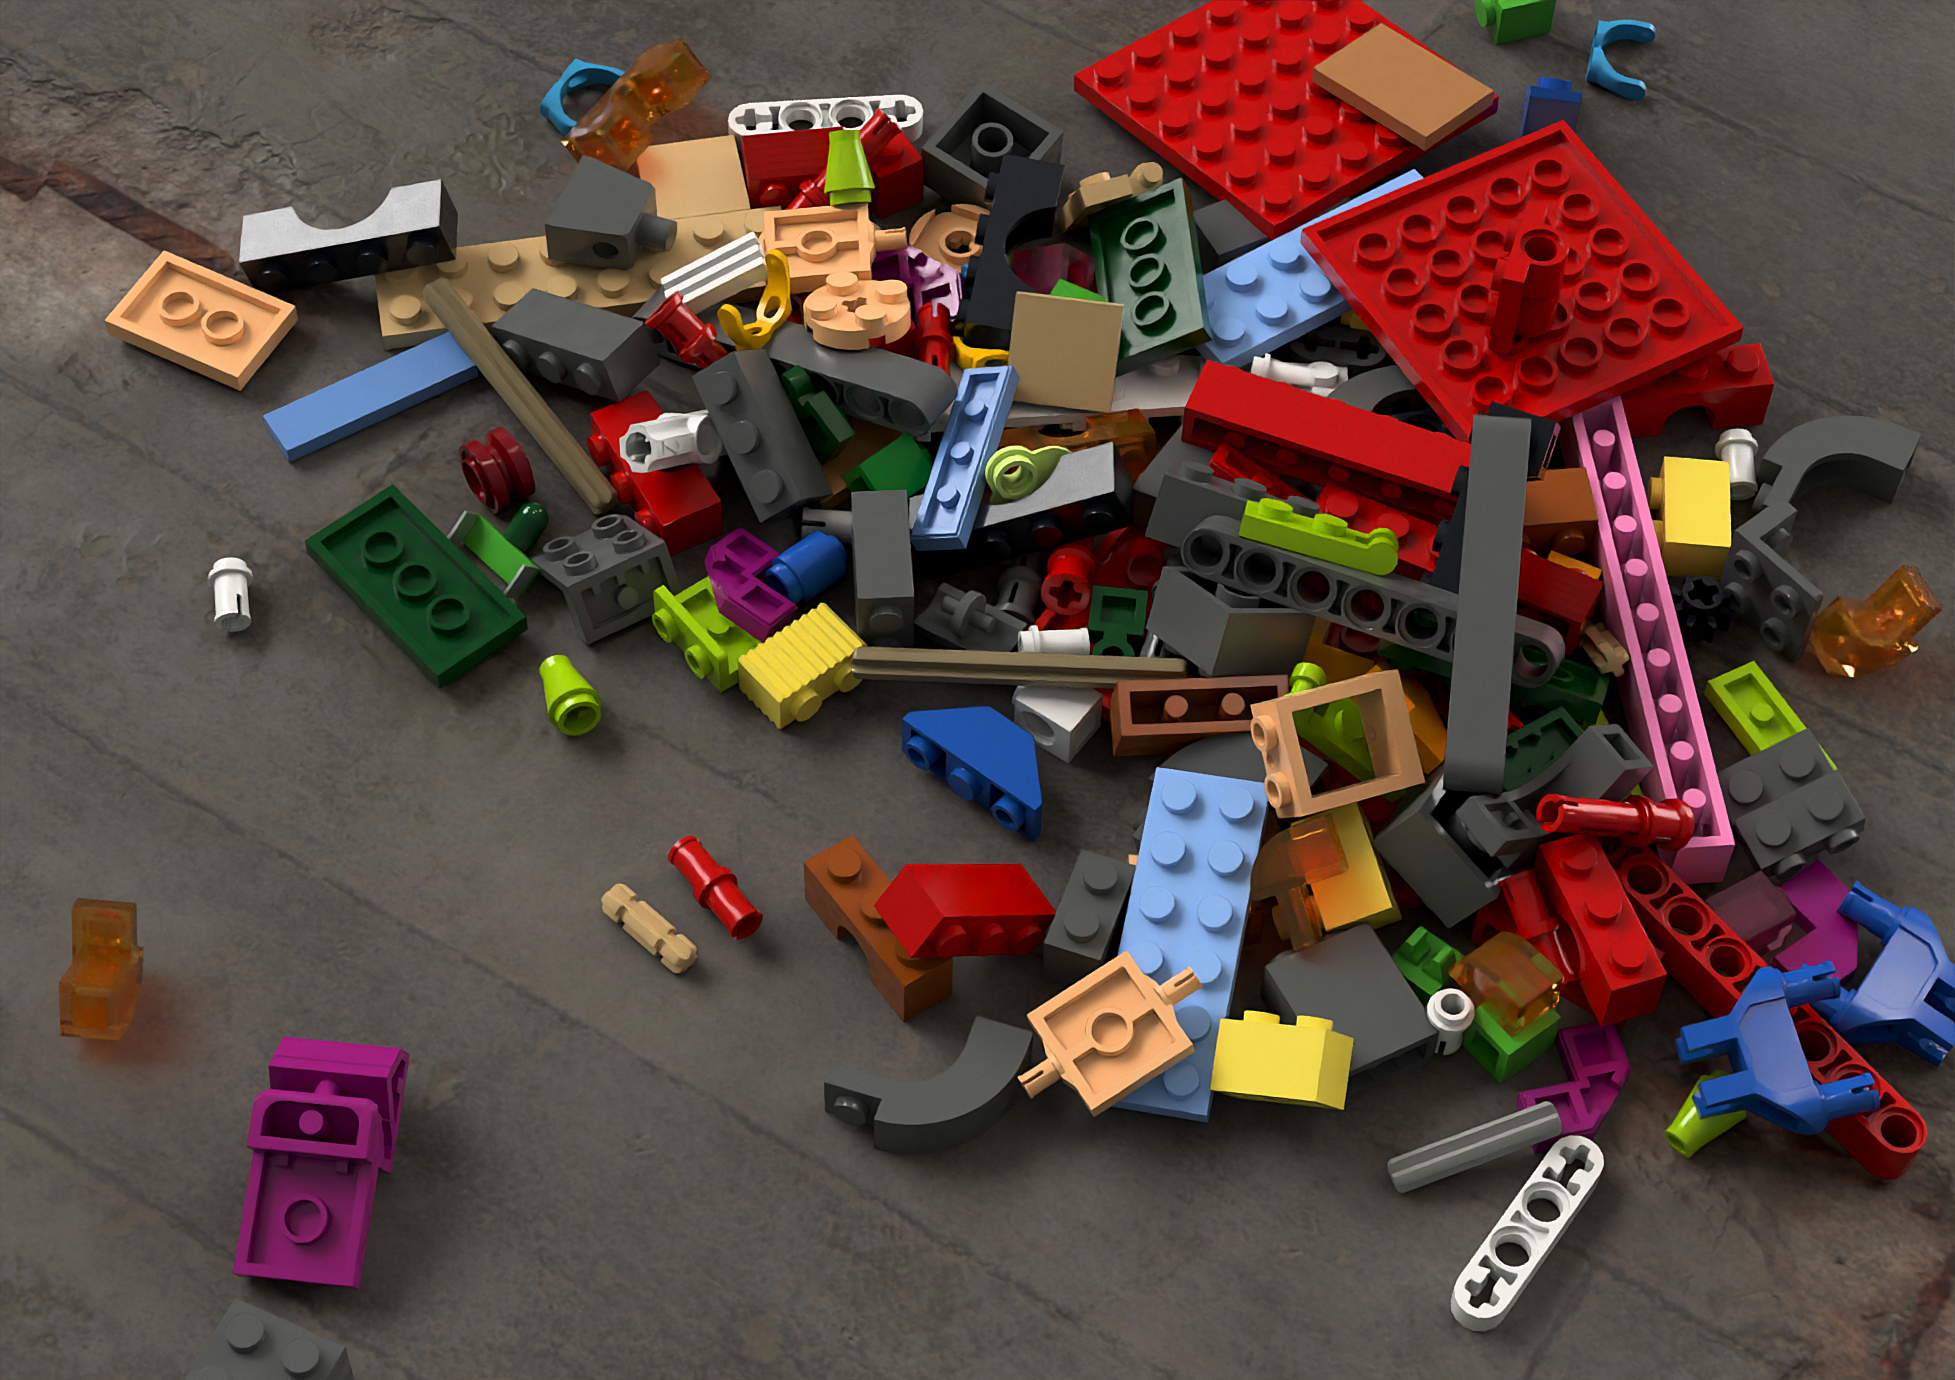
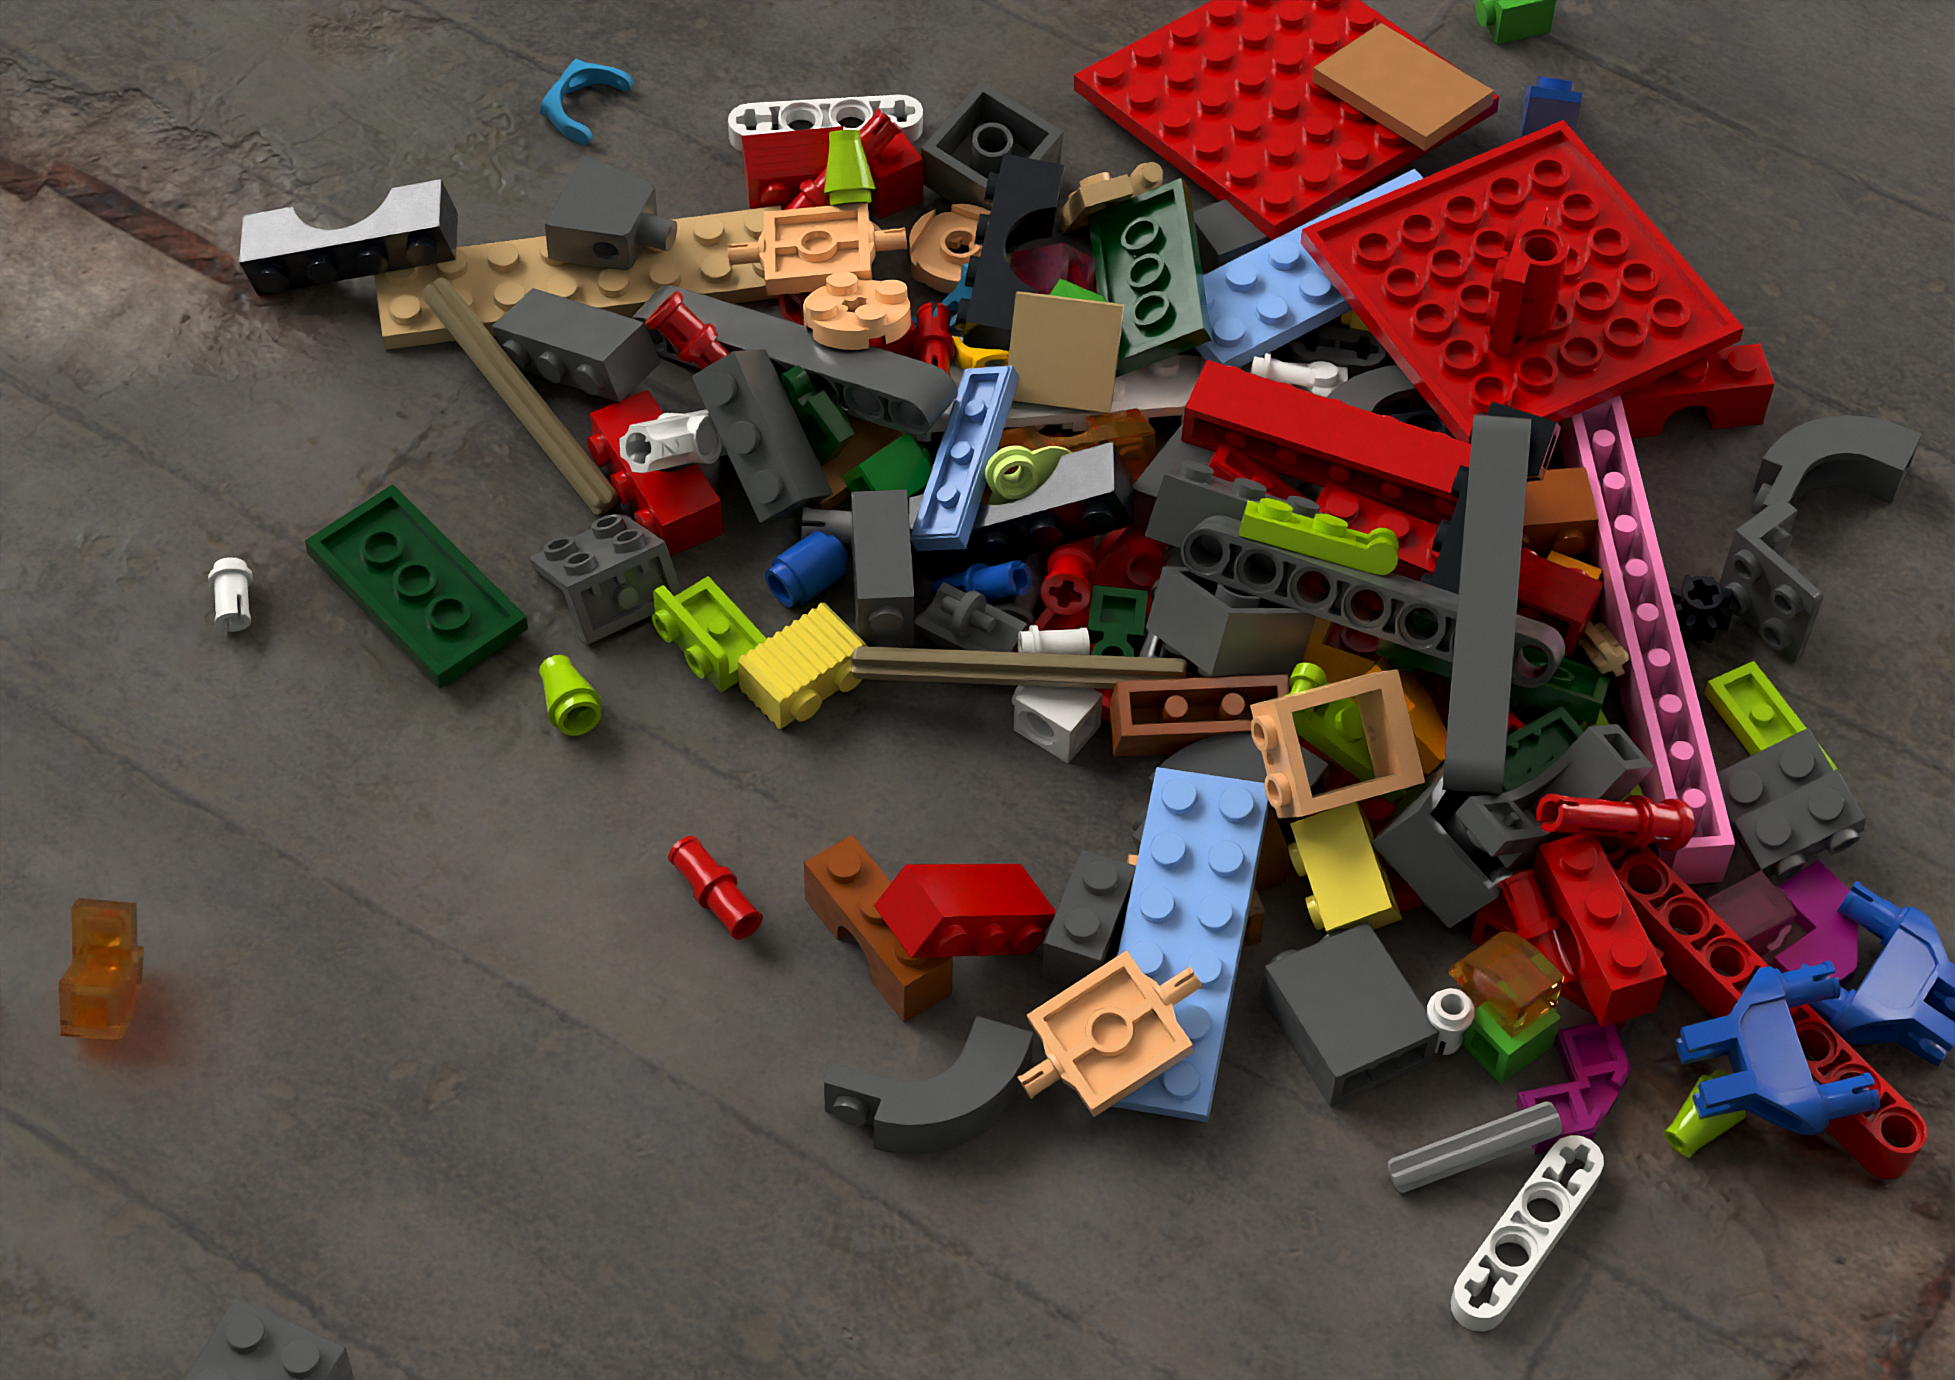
light nougat plate [105,251,298,391] -> none
magenta piece [232,1037,410,1290] -> none
medium blue tile [263,332,478,463] -> none
piece [447,502,549,599] -> none
dark red wheel [459,427,536,514] -> none
clear orange arch [561,38,711,171] -> none
tan axle [601,883,698,974] -> none
tan tile [634,135,751,220] -> none
white tile [661,231,768,314] -> none
magenta tile [704,527,798,643] -> none
yellow cap [717,249,792,351] -> none
magenta tile [872,244,969,332] -> none
blue slope [902,706,1042,842] -> none
light yellow brick [1209,1011,1354,1110] -> none
clear orange brick [1250,813,1349,951] -> none
bright green tile [1391,925,1467,1006] -> none
dark azure cap [1585,20,1656,100] -> none
light yellow brick [1647,456,1731,580] -> none
white pin [1715,429,1758,500] -> none
clear orange brick [1808,565,1943,677] -> none
none -> blue axle [931,560,1032,605]

